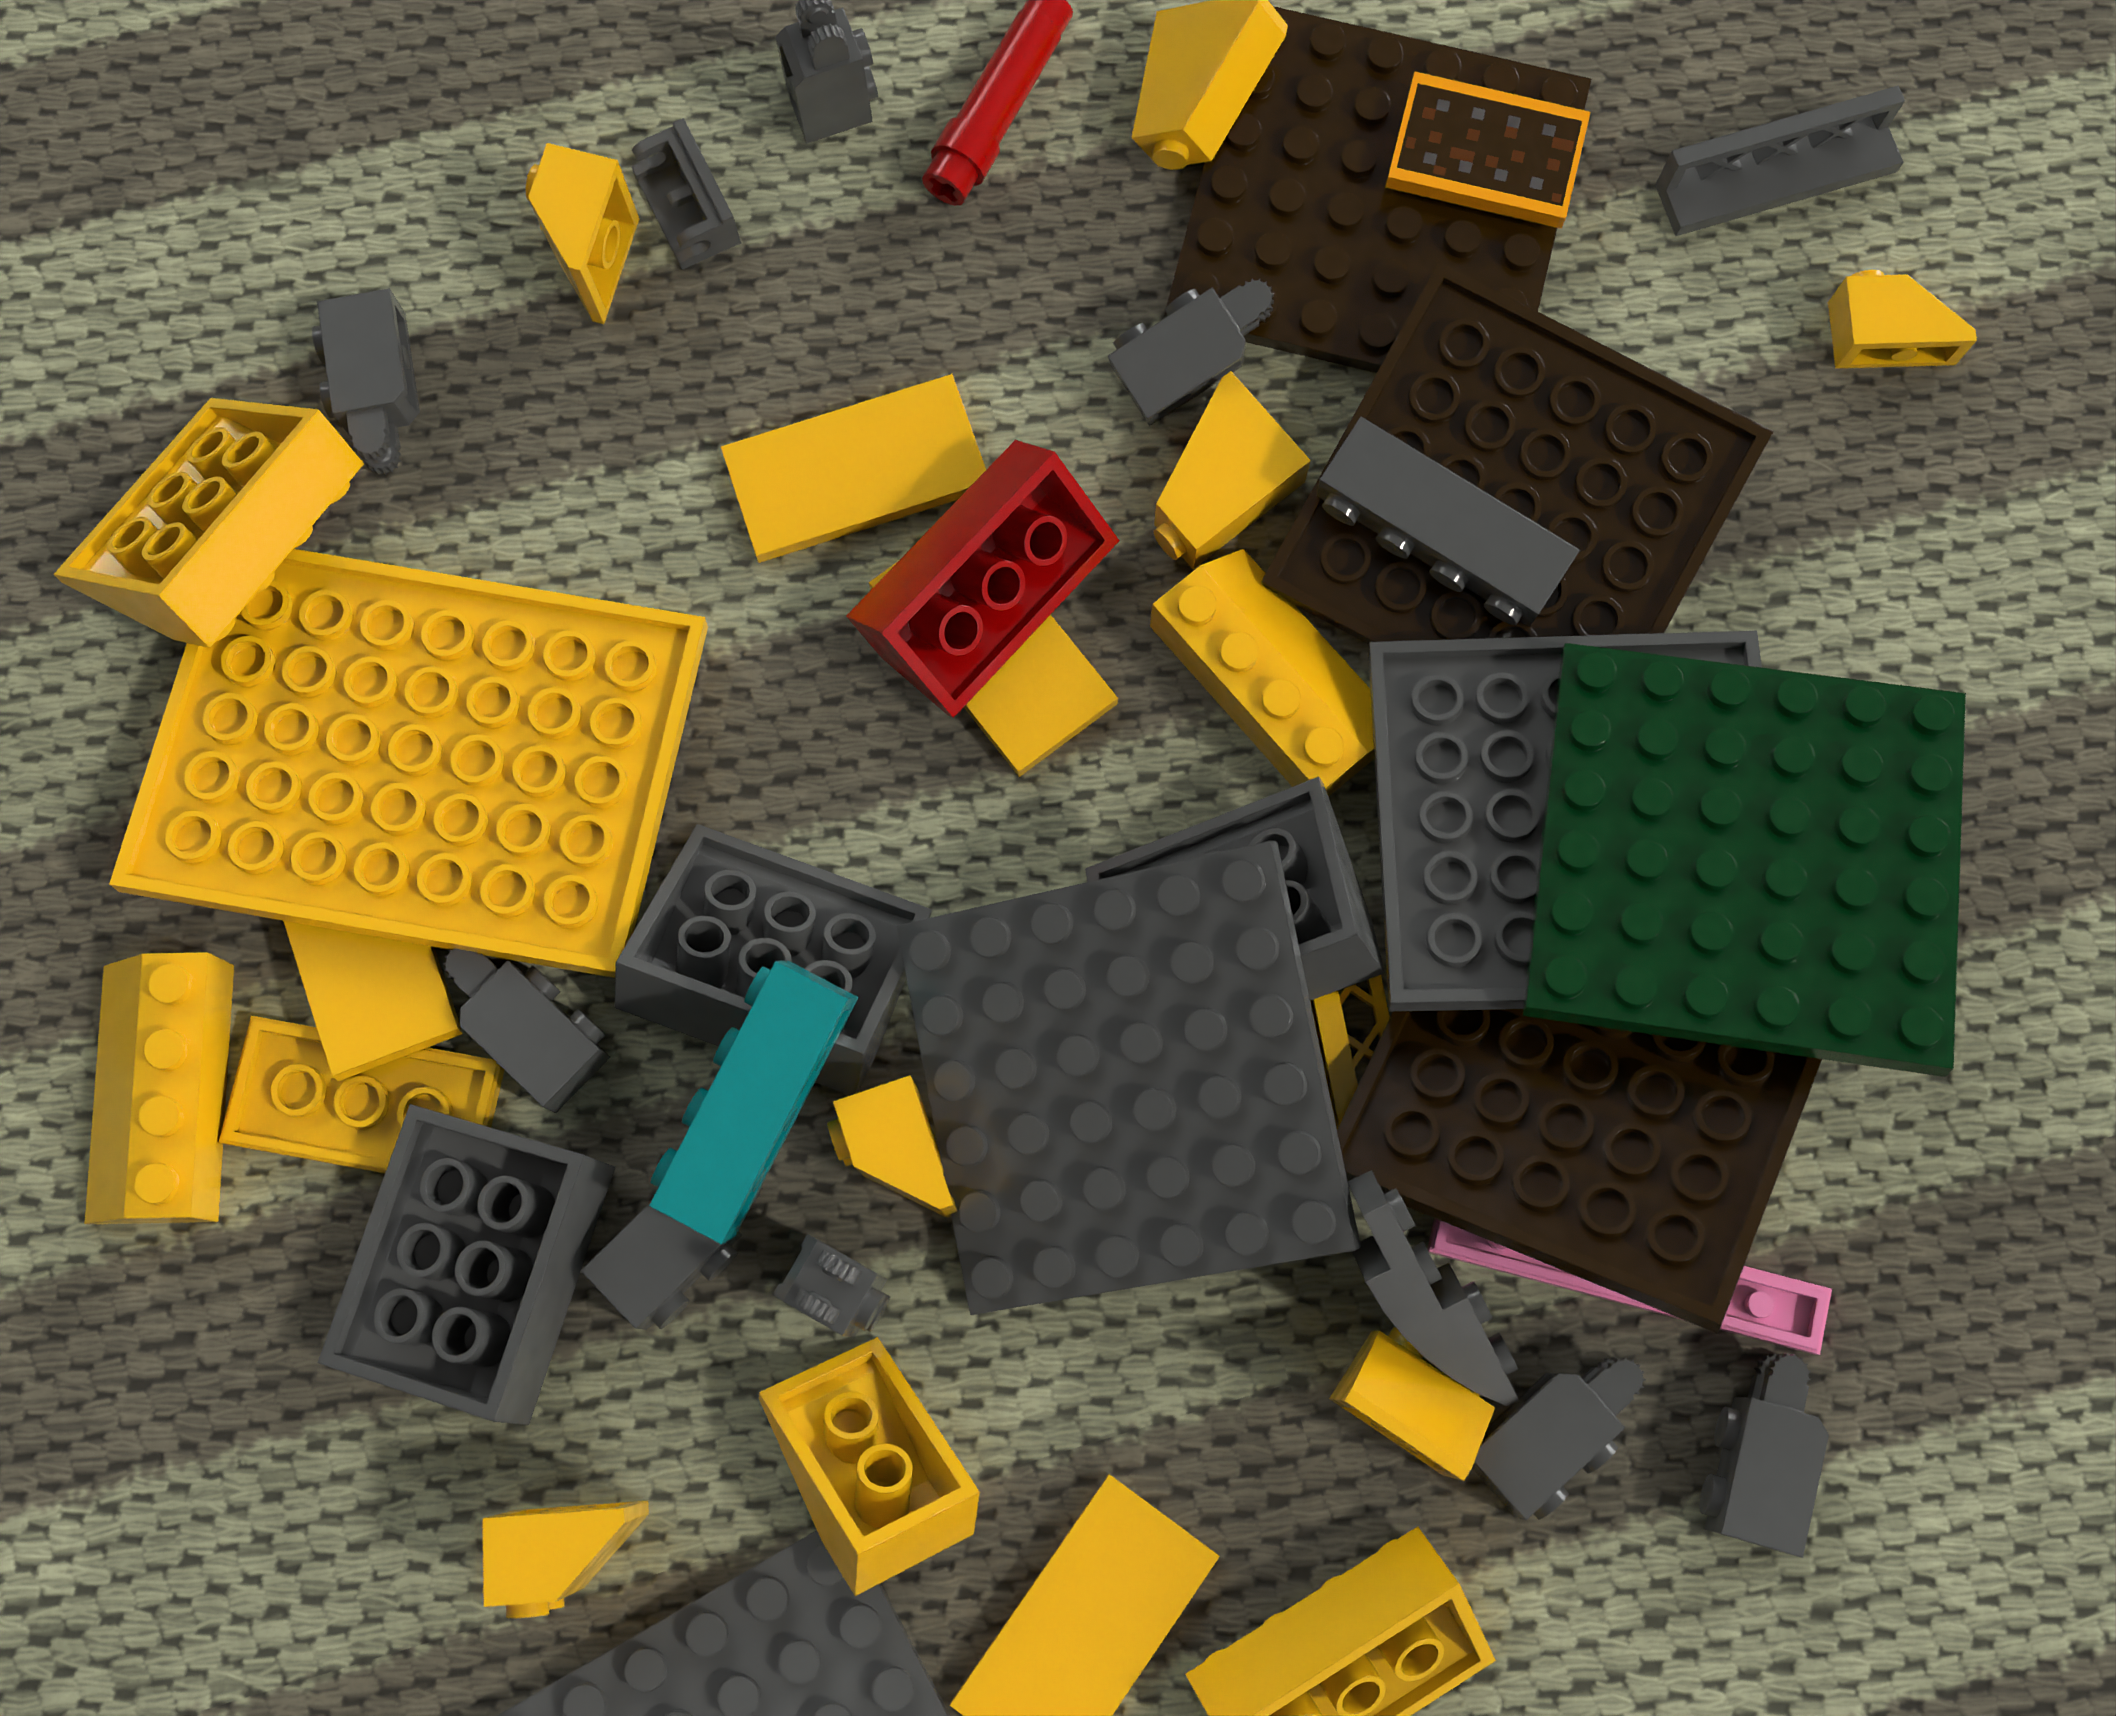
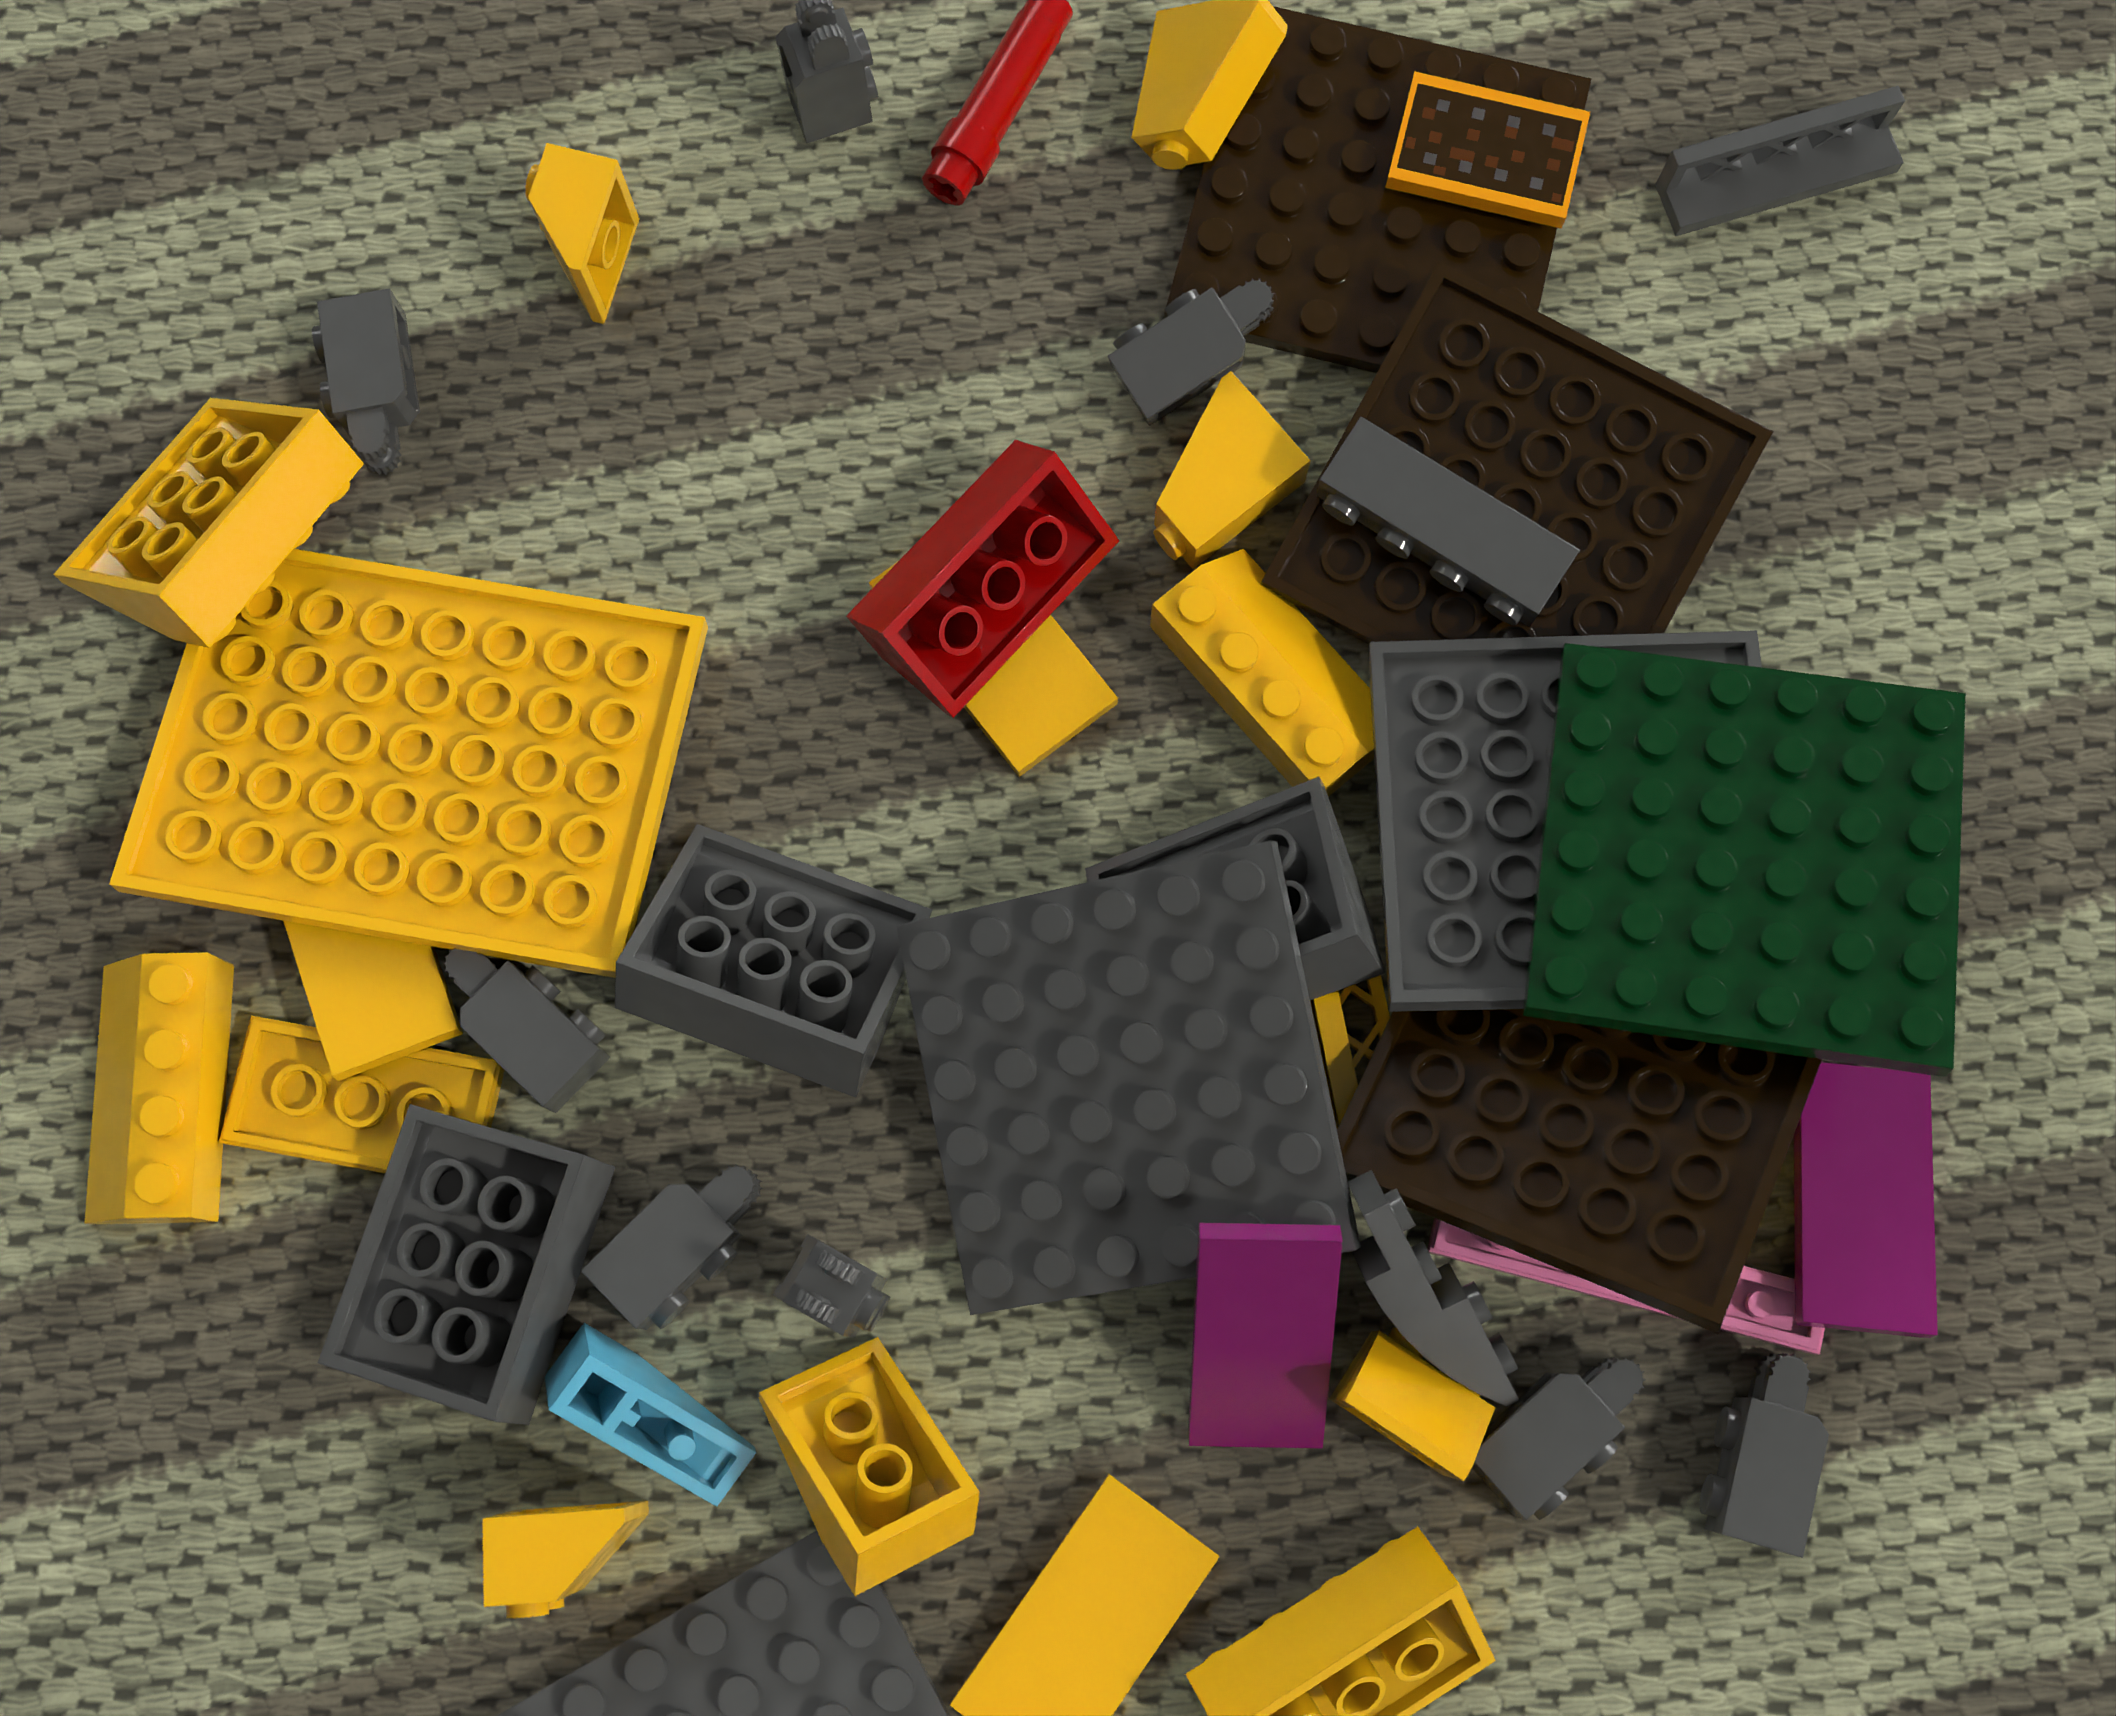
dark grey hinge [632,118,741,270] -> none
teal brick [649,960,859,1244] -> none
yellow tile [721,374,986,563] -> none
yellow slope [827,1075,958,1218] -> none
yellow slope [1828,270,1977,369] -> none
none -> medium azure slope [545,1323,756,1507]
none -> magenta tile [1188,1223,1343,1448]
none -> magenta tile [1794,1062,1938,1338]

